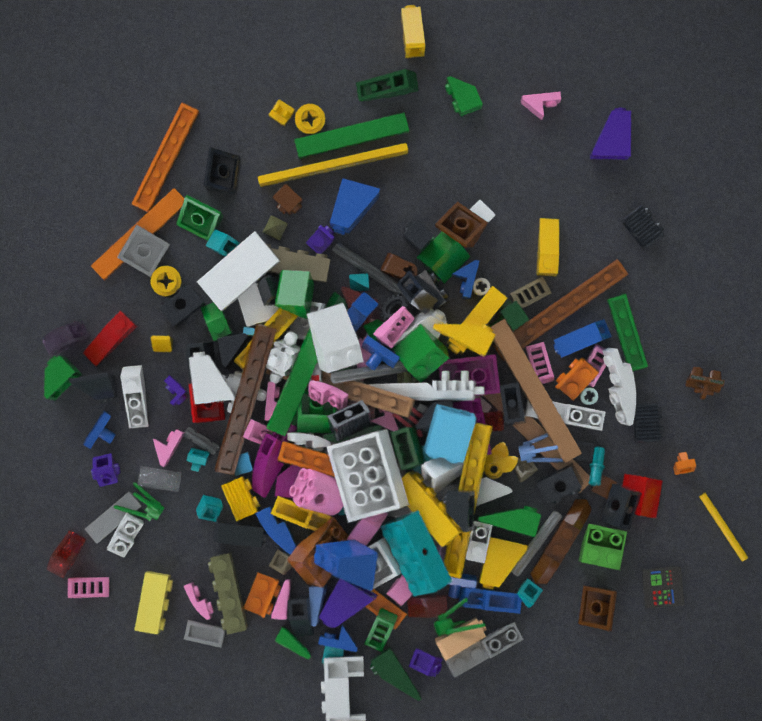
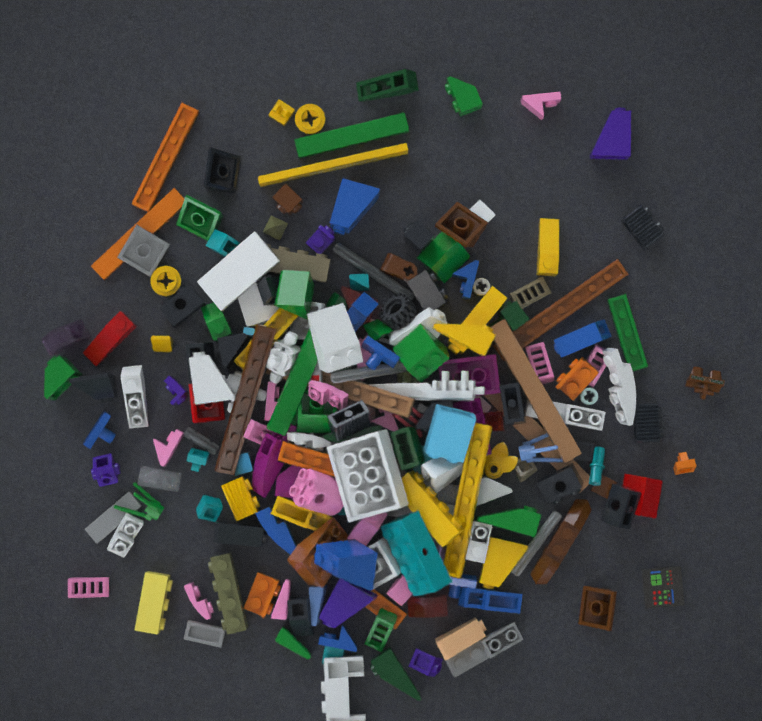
clear red slope [46,530,86,578] -> none
dark tan slope [269,549,292,575] -> none
bright pink slope [374,306,415,349] -> none
black slope [397,270,438,314] -> none
yellow slope [401,5,425,58] -> none
green plant [434,598,485,636] -> none
black slope [444,489,475,532] -> none
teal slope [517,578,543,608] -> none
bright green slope [578,524,627,570] -> none
yellow bar [699,493,748,561] -> none

